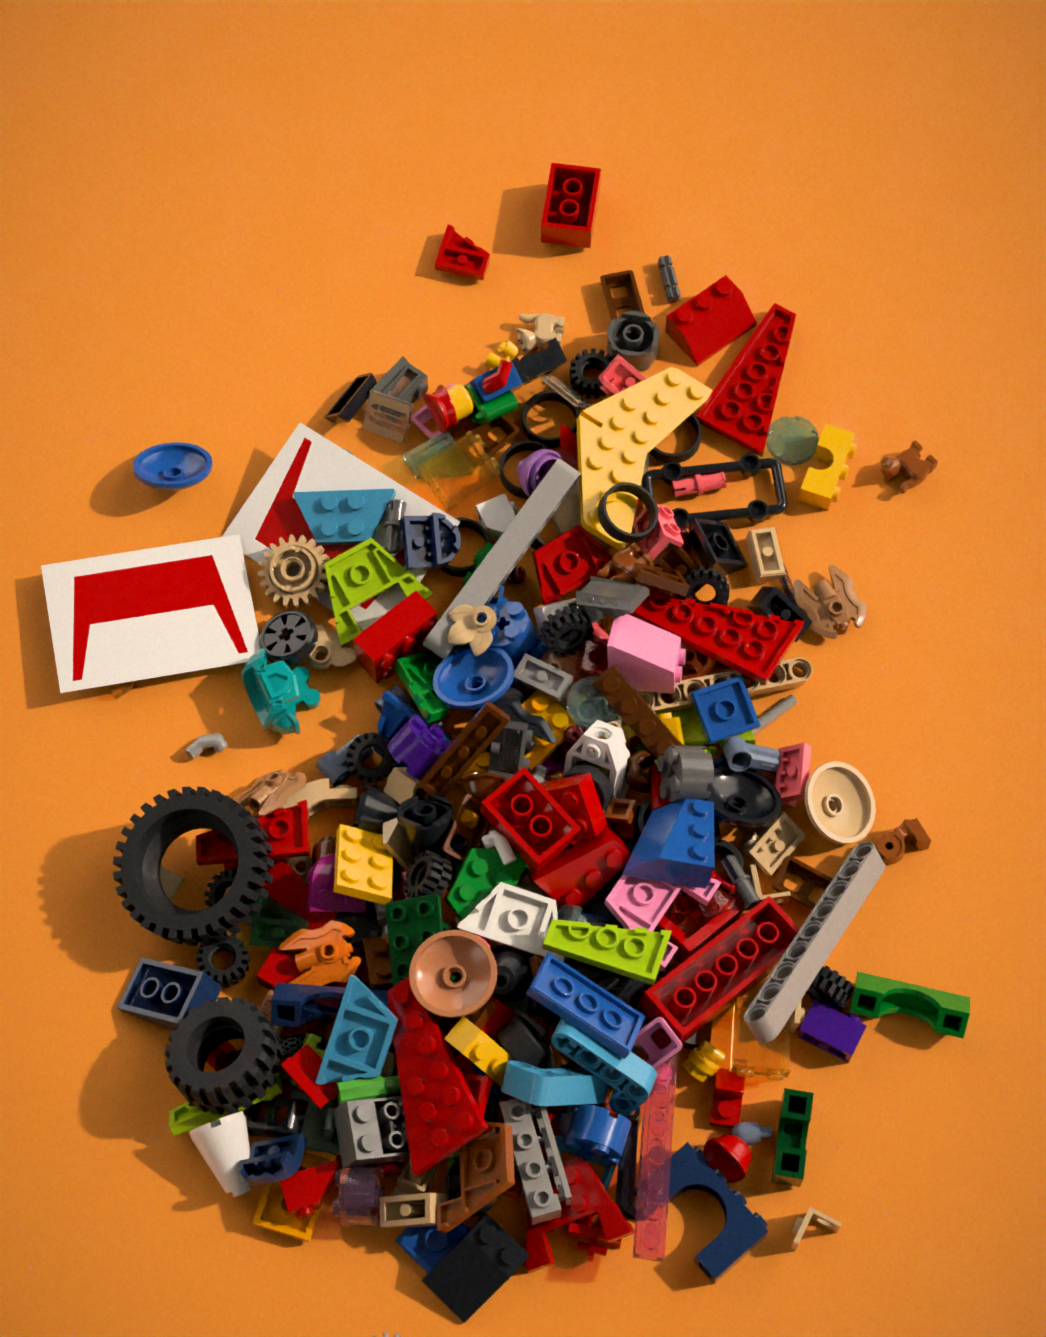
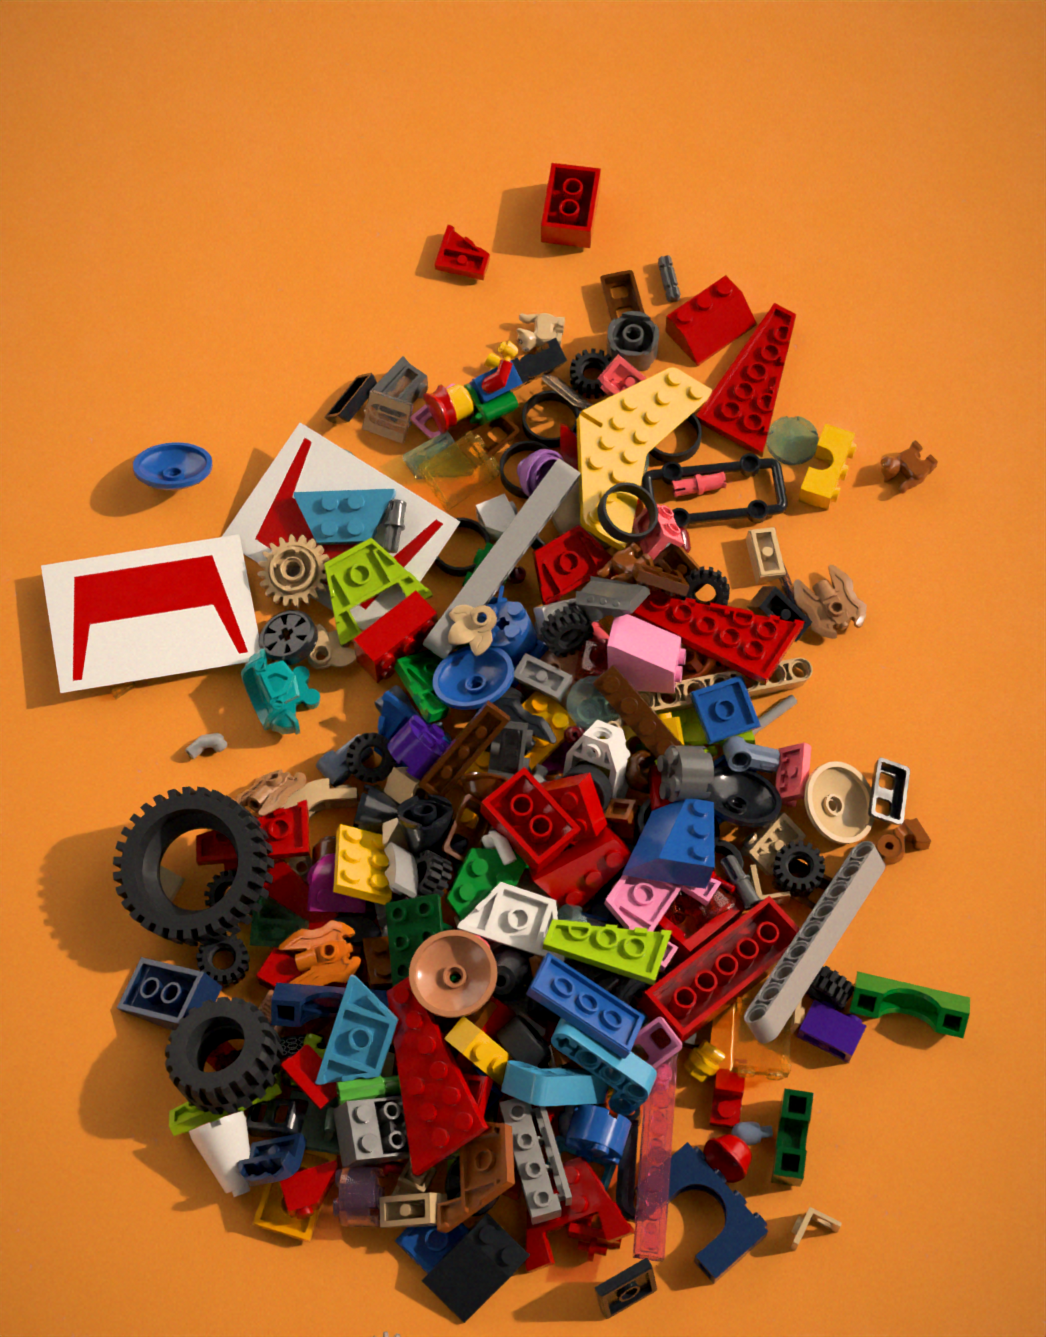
dark blue slope [401,512,461,570] -> none
black slope [689,518,748,577] -> none
none -> light grey slope [384,841,418,898]
none -> black tile [594,1257,657,1319]
none -> black tyre [772,841,825,896]
none -> piece [868,757,910,825]

